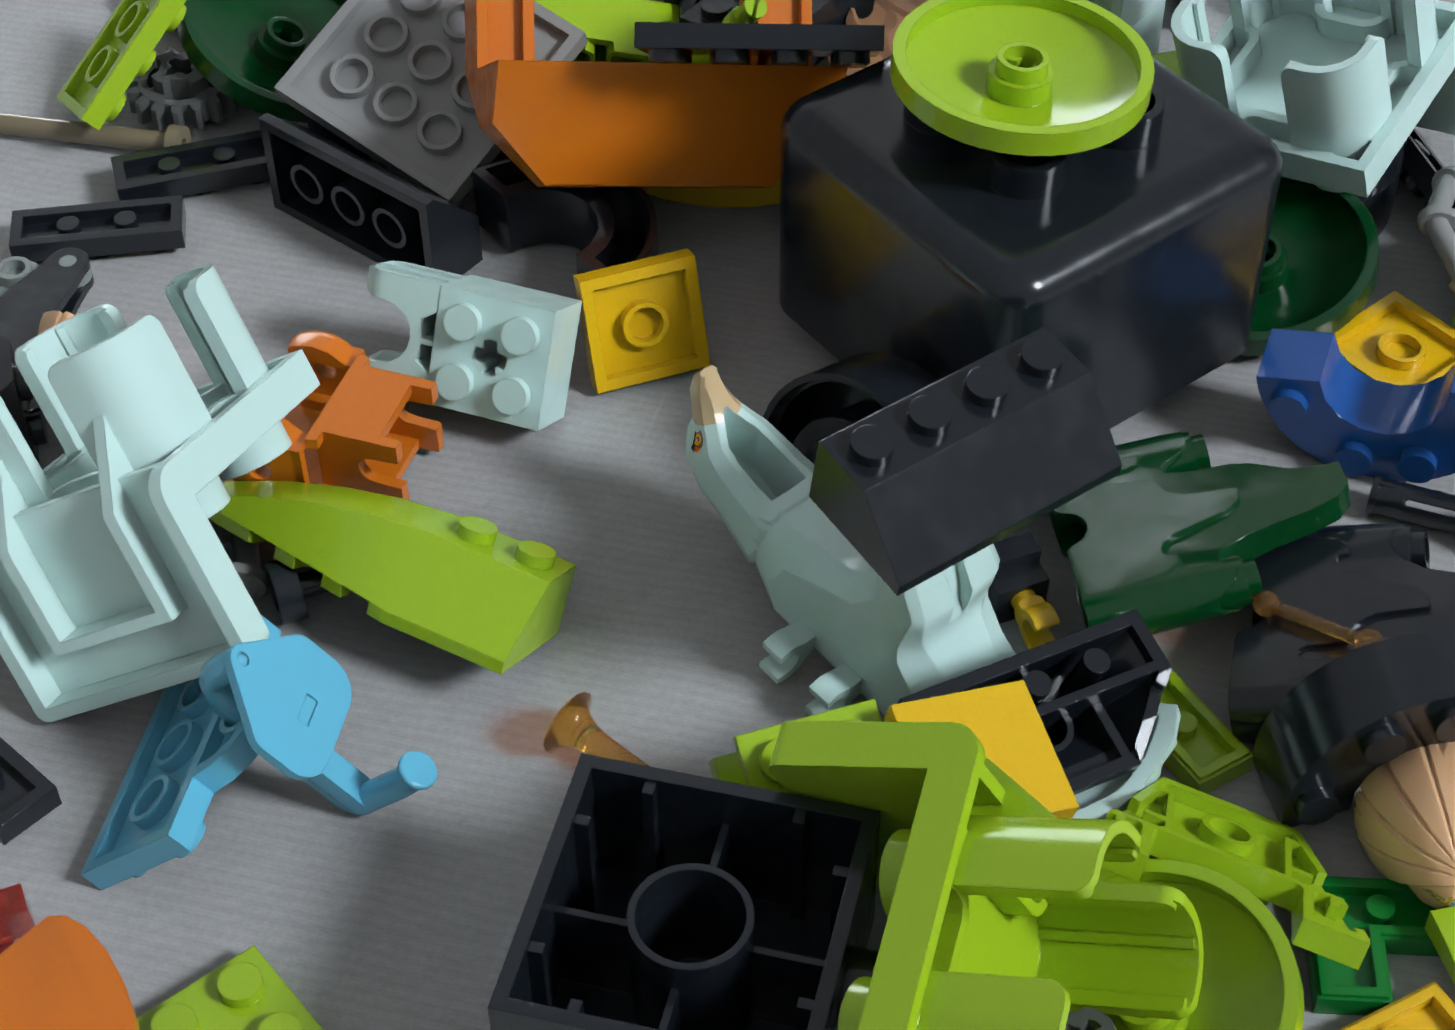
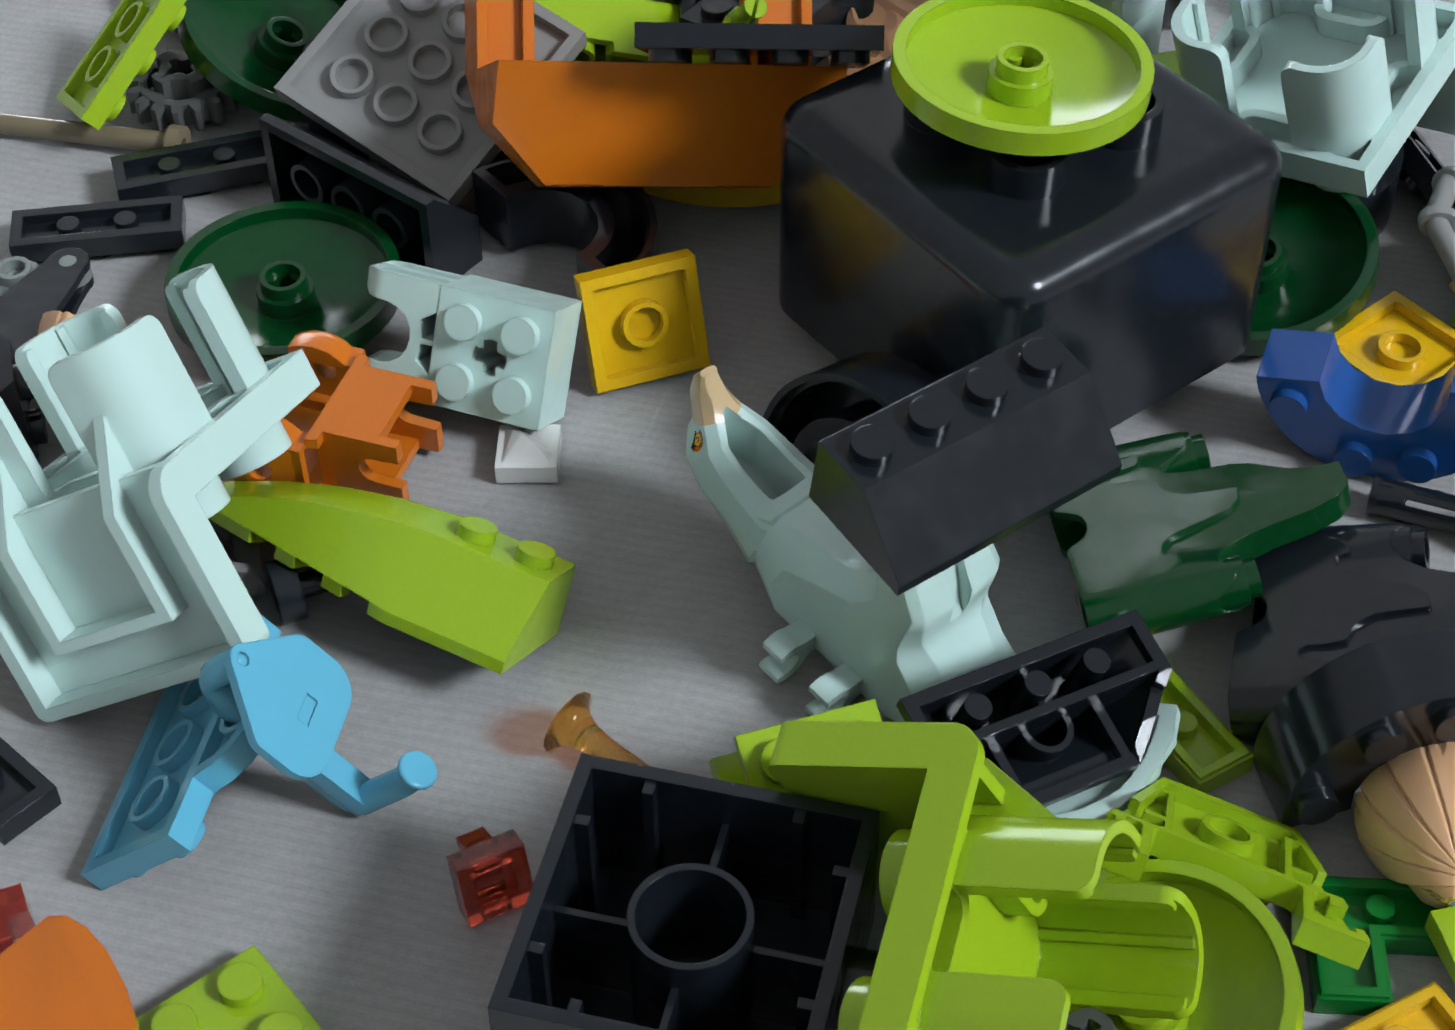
yellow tile [884,680,1079,818] -> none
black piece [988,531,1060,650] -> none
clear orange hinge [1253,590,1382,649] -> none
none -> dark green dish [164,201,400,362]
none -> clear red tile [446,826,533,927]
none -> white tile [494,424,562,483]

